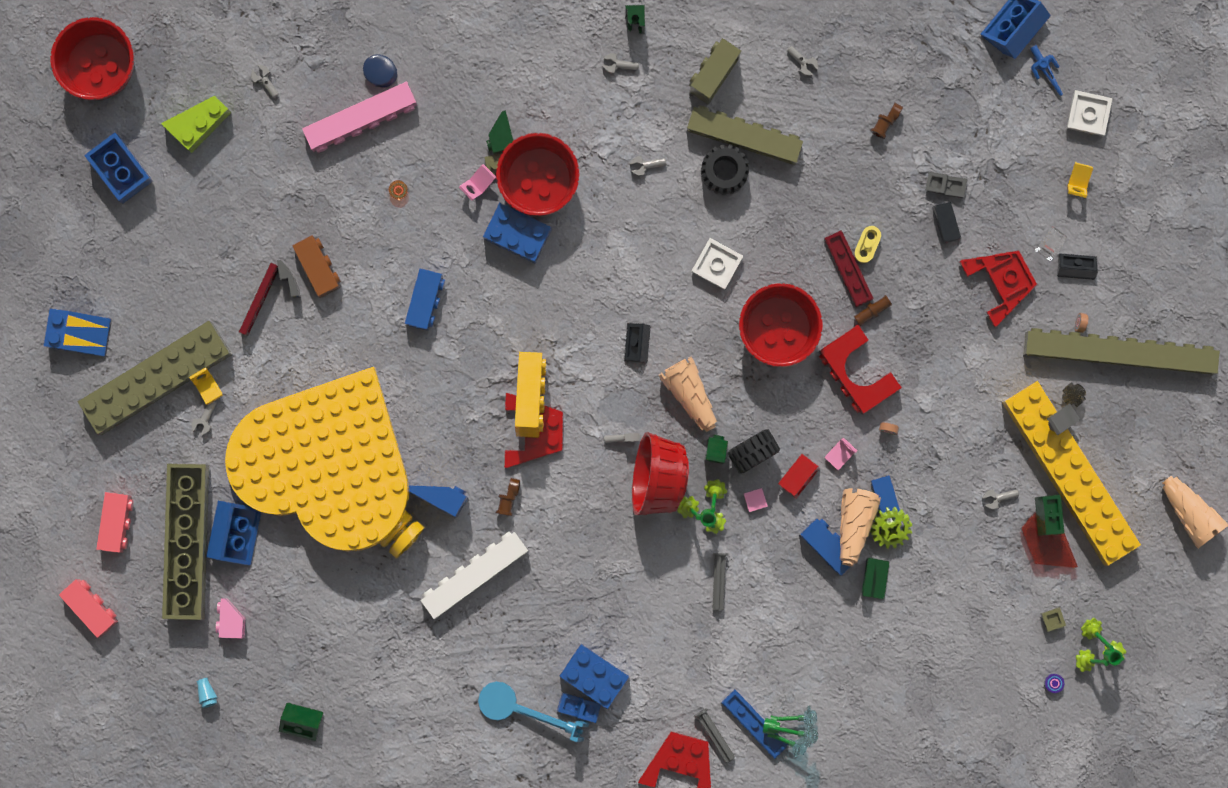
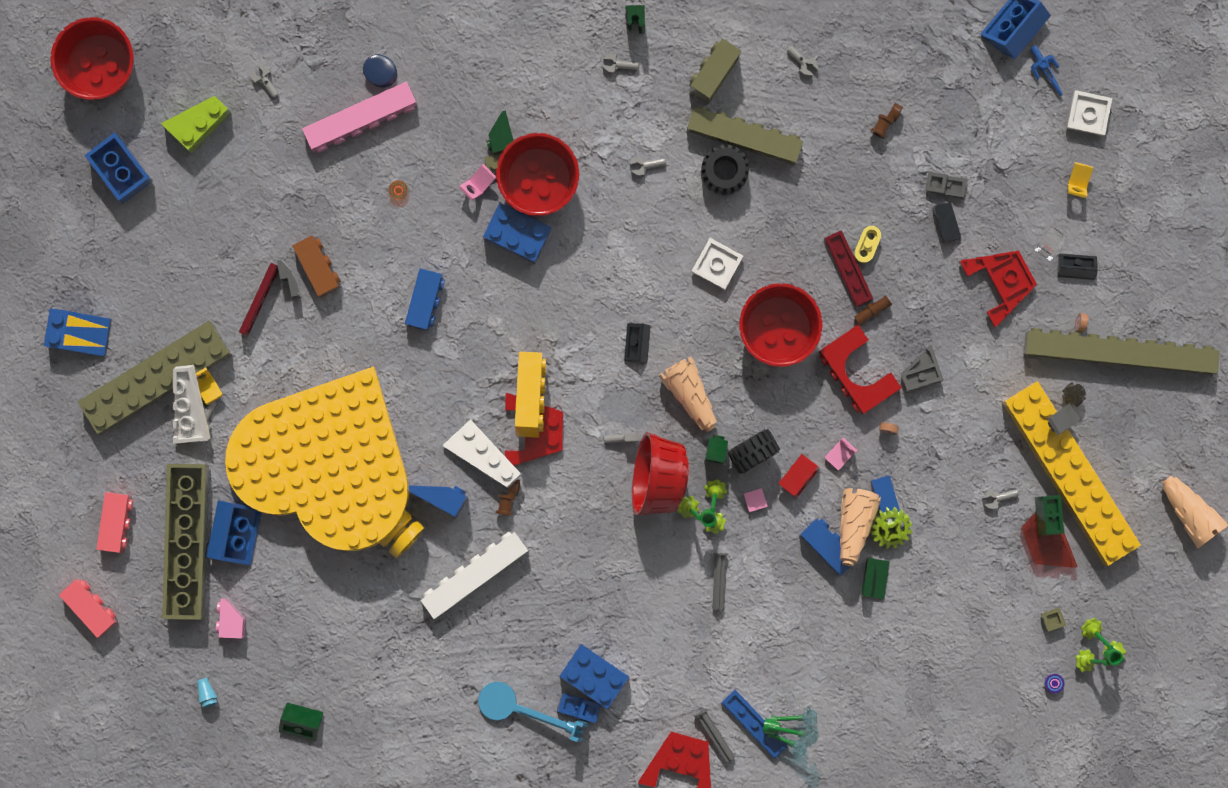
none -> white wing [173,365,210,444]
none -> white wing [442,419,522,488]
none -> dark grey wing [901,346,944,393]

